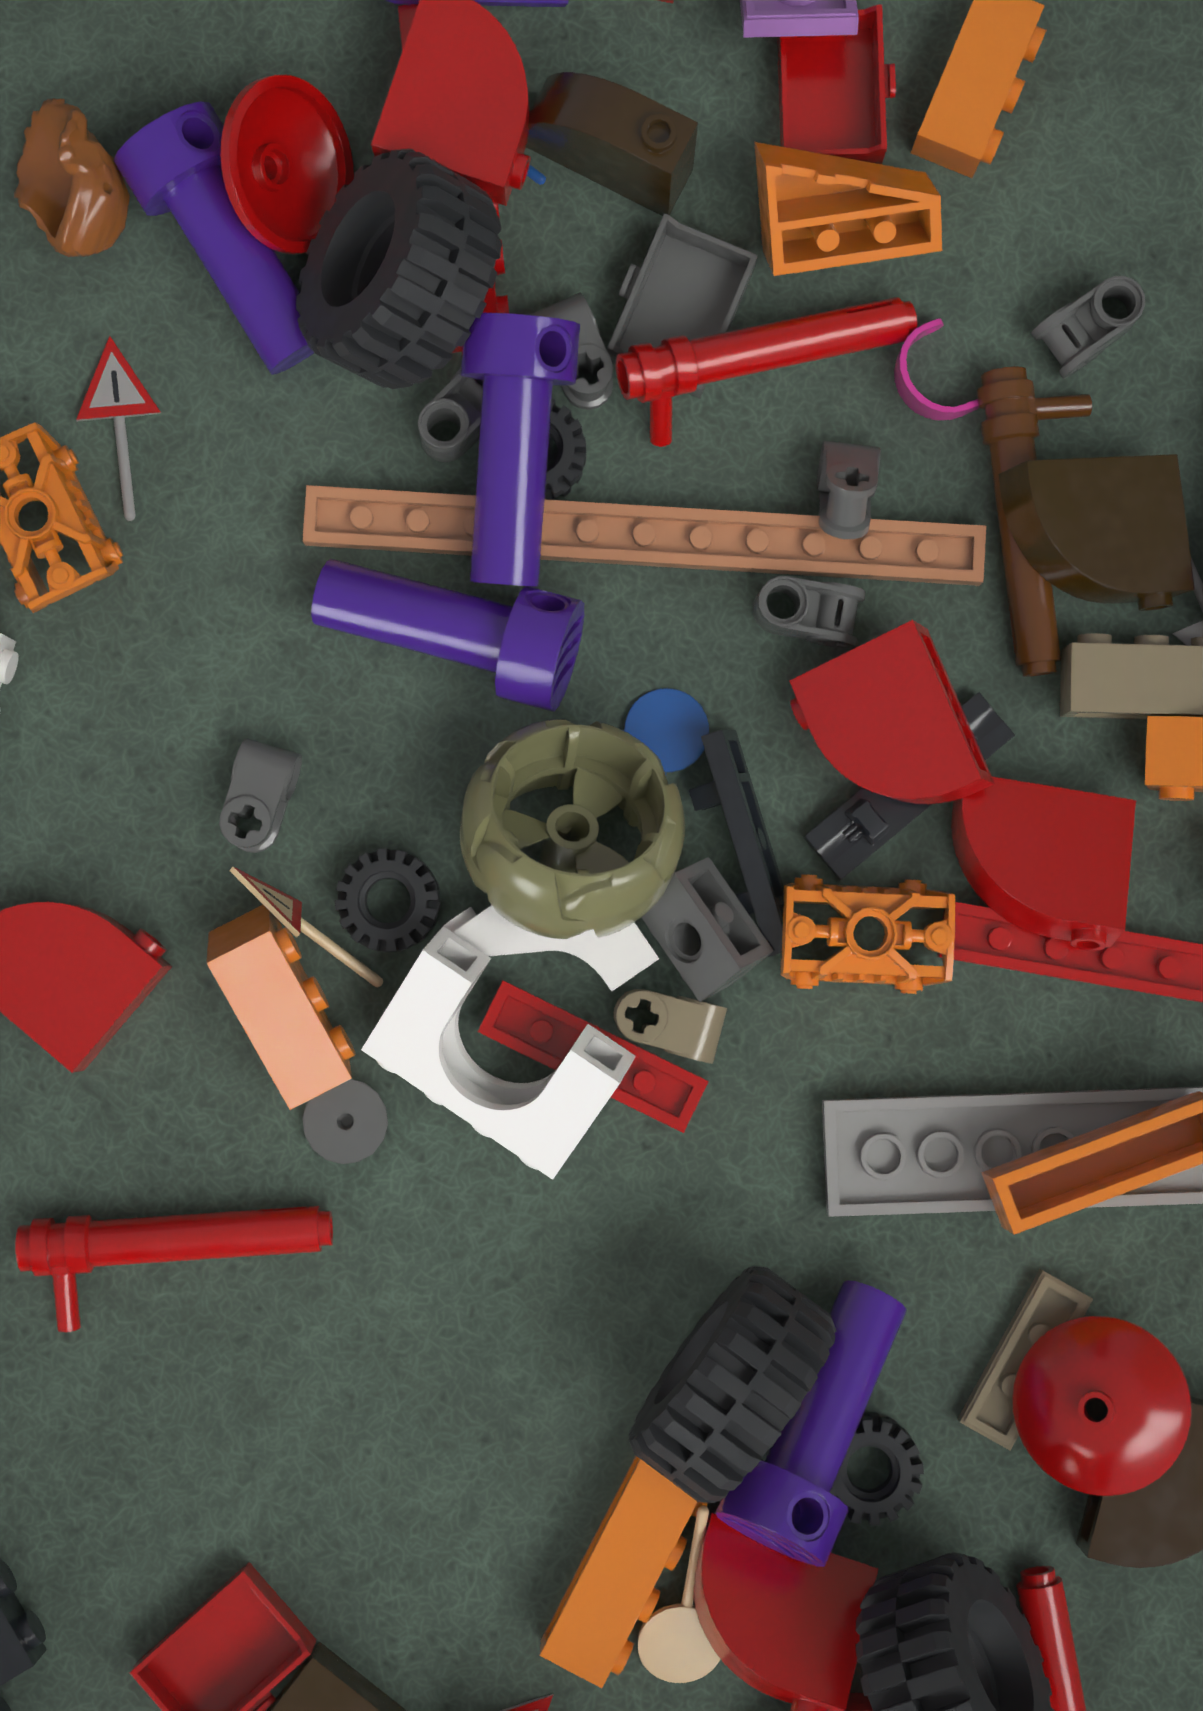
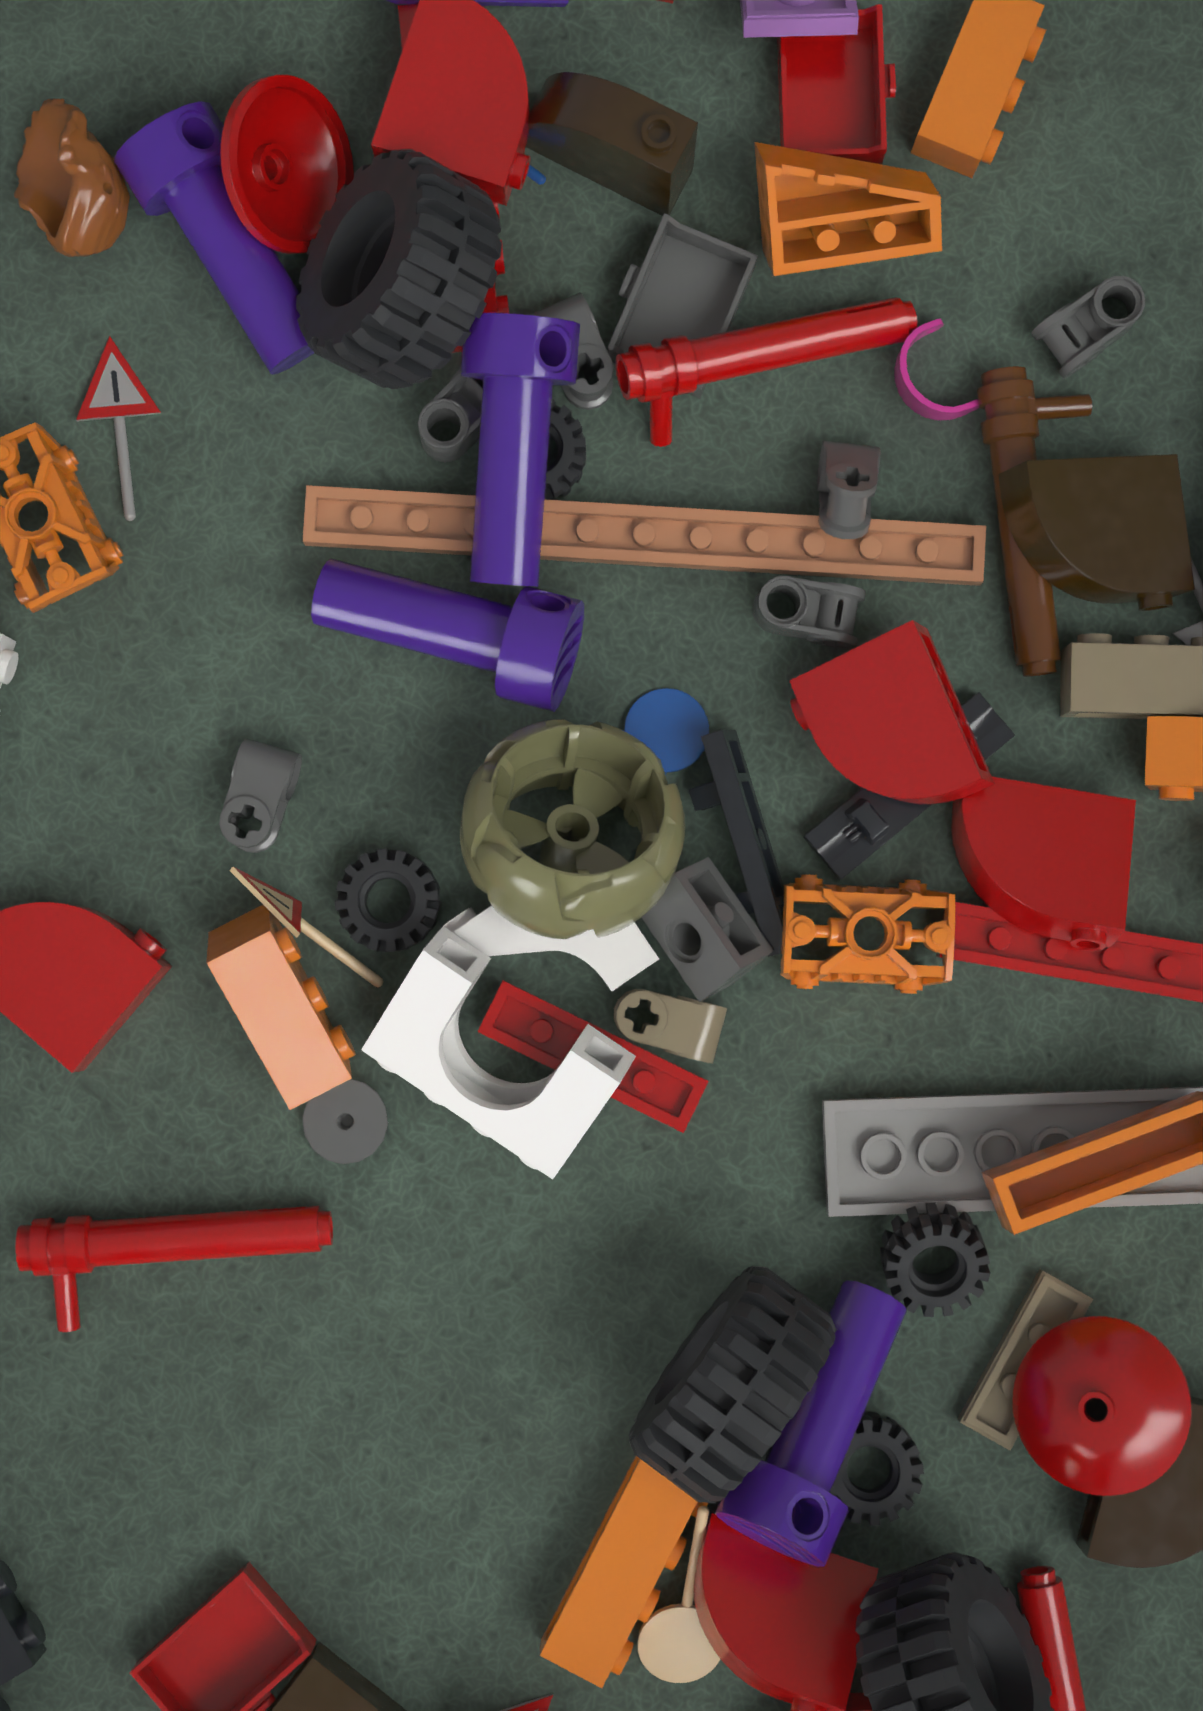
none -> black tyre [880,1202,990,1317]

